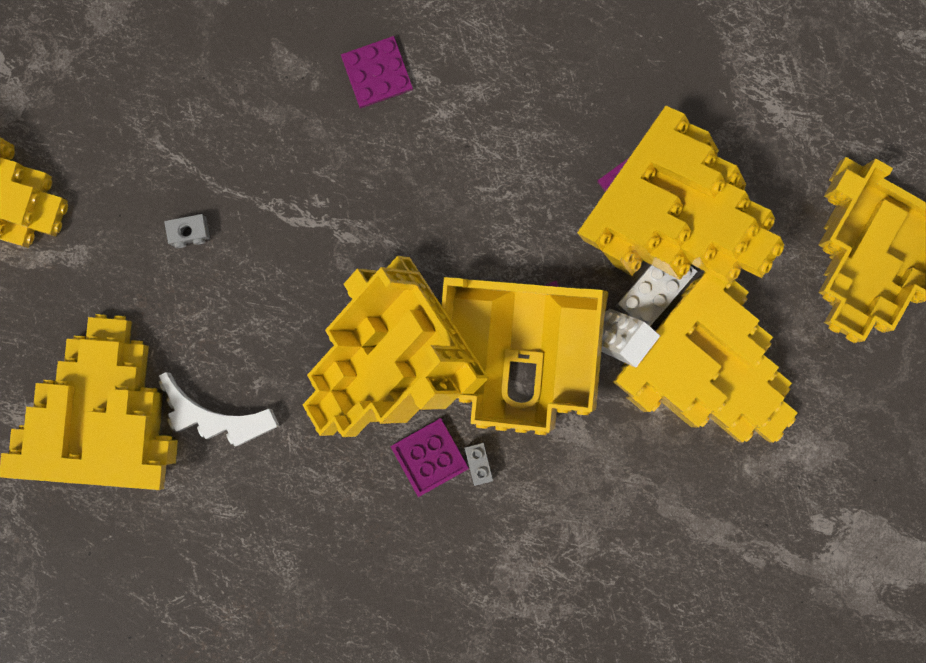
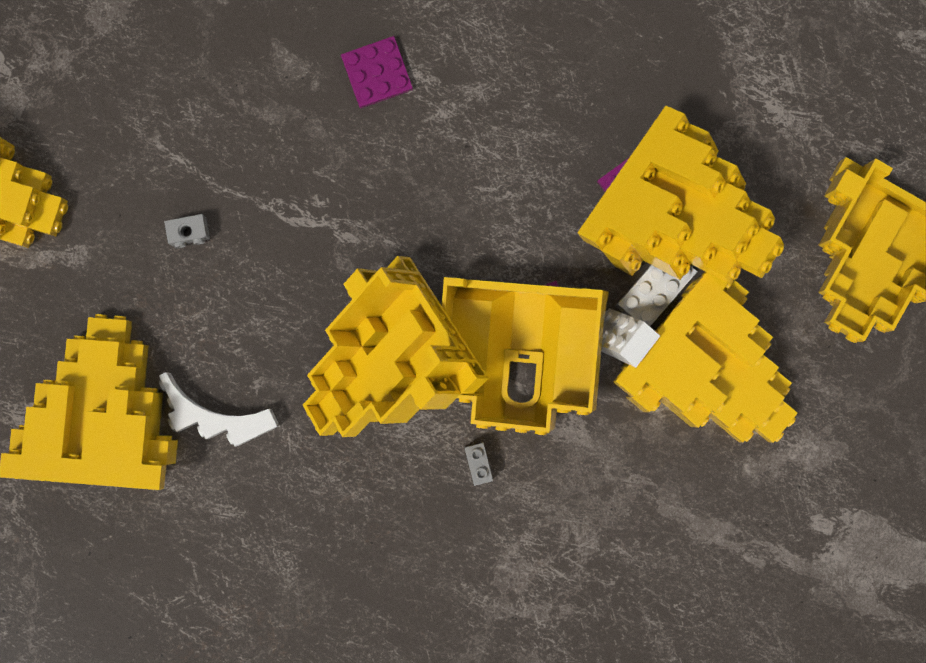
magenta plate [390,418,469,497] -> none

